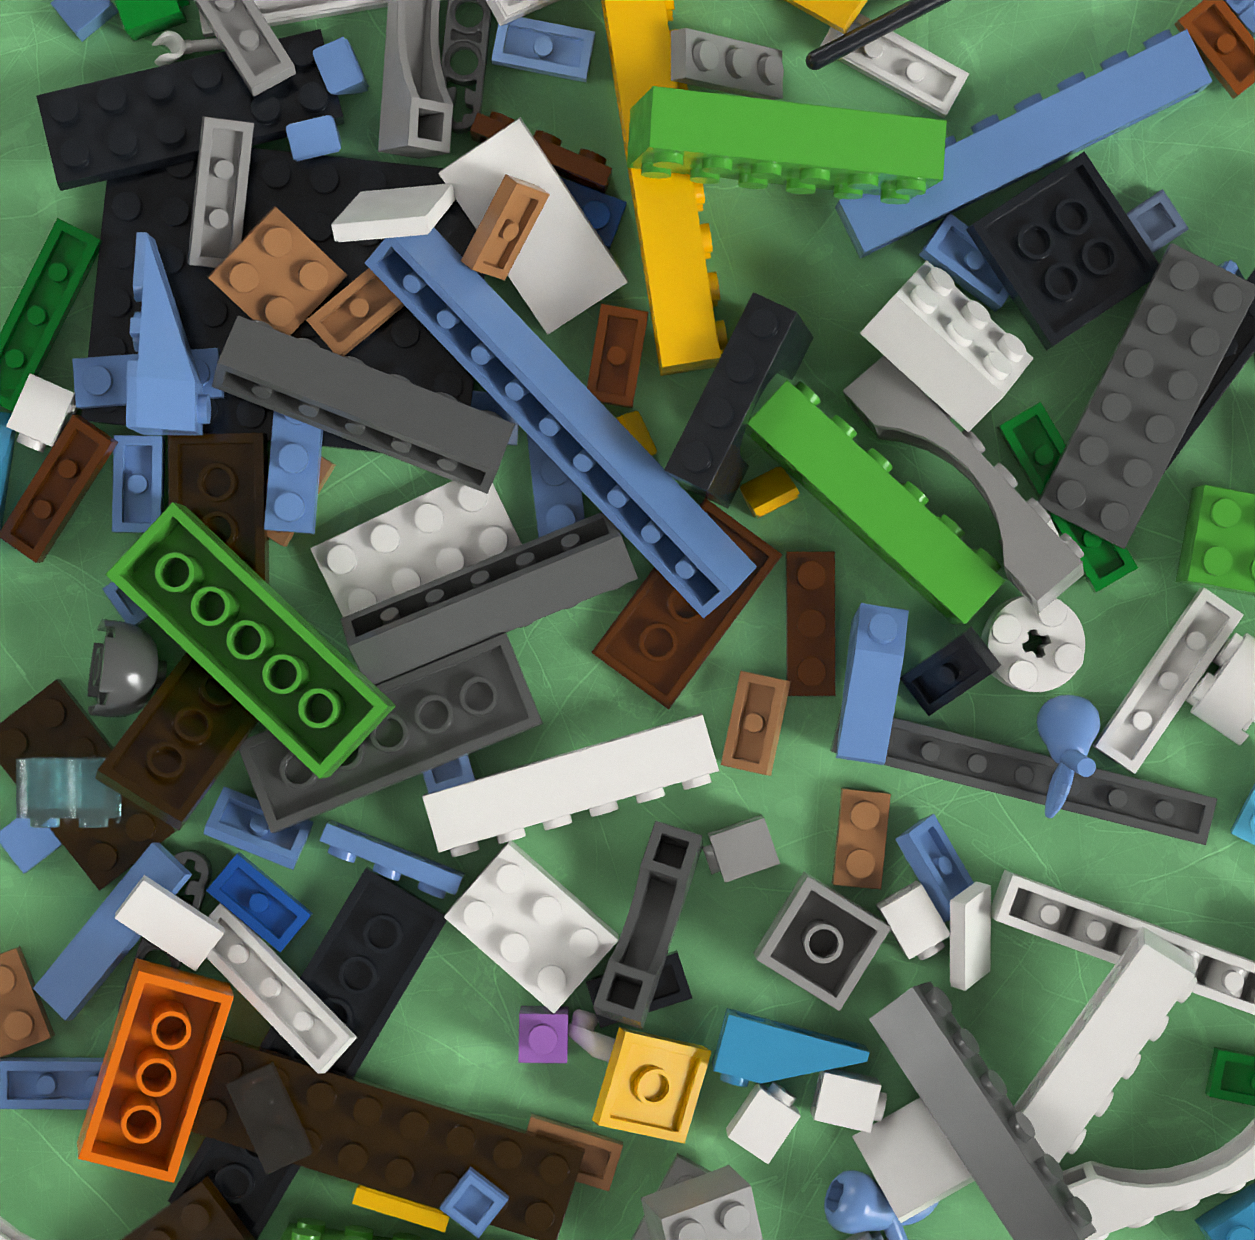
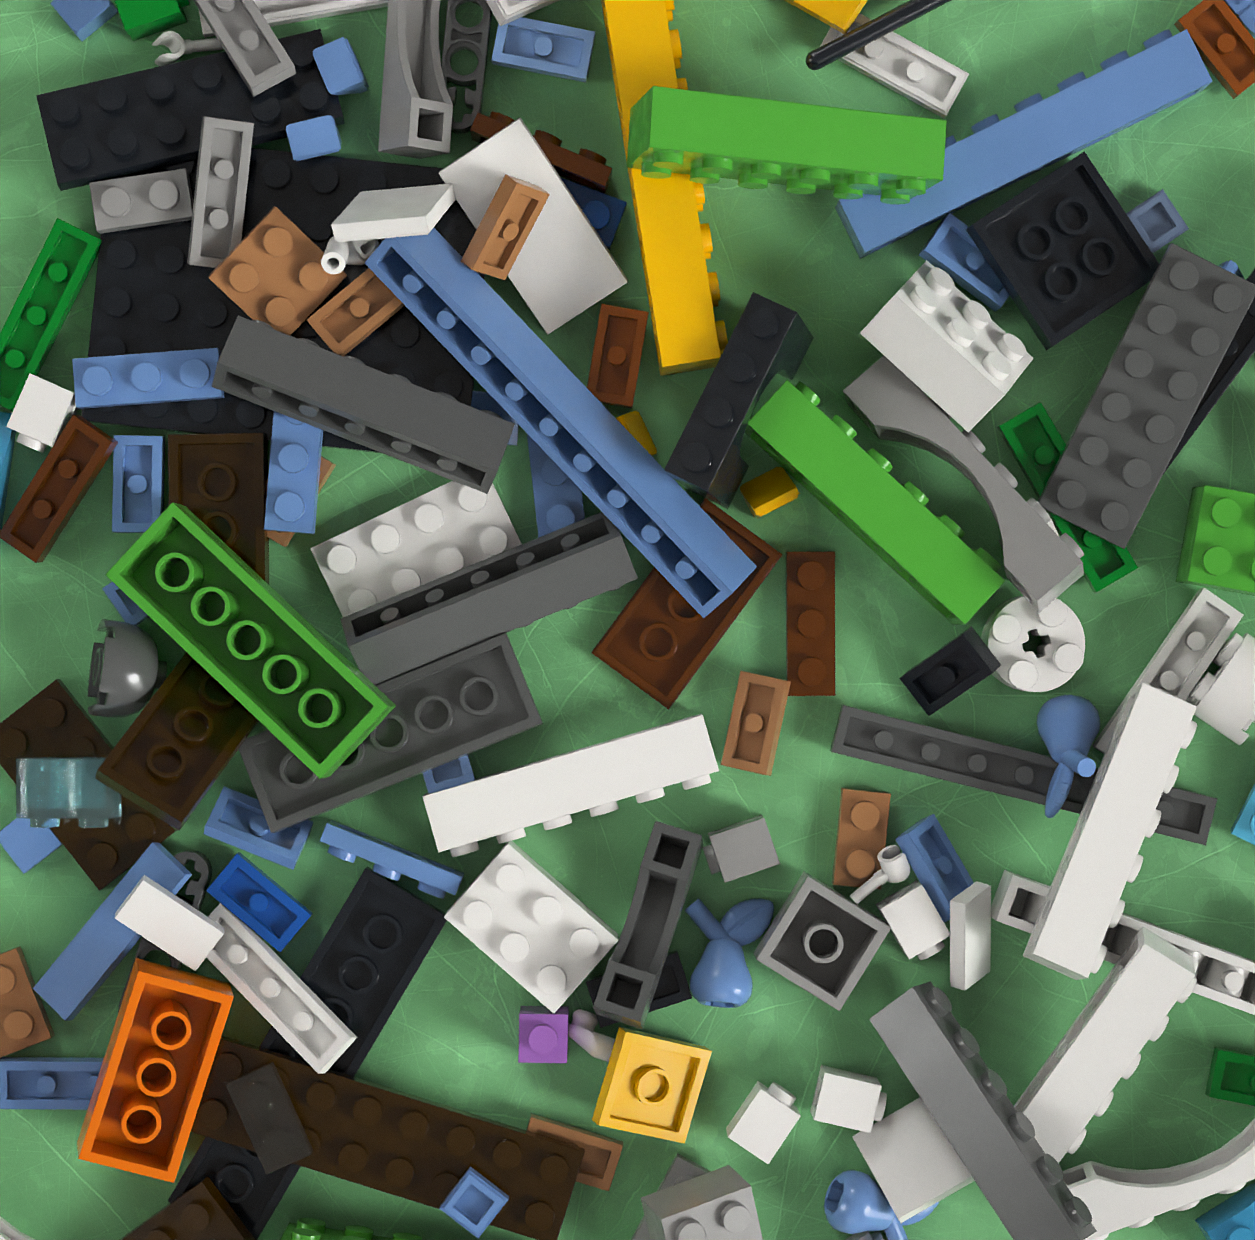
medium blue wedge [126,232,211,435] -> none
yellow tile [352,1184,450,1233] -> none
light grey plate [671,28,784,100] -> none
dark azure slope [712,1008,870,1087] -> none
medium blue slope [836,603,909,765] -> none
none -> light grey plate [89,168,193,234]
none -> white arm [321,236,379,274]
none -> medium blue piece [685,898,774,1008]
none -> white hand [850,845,910,904]
none -> white brick [1023,683,1197,980]

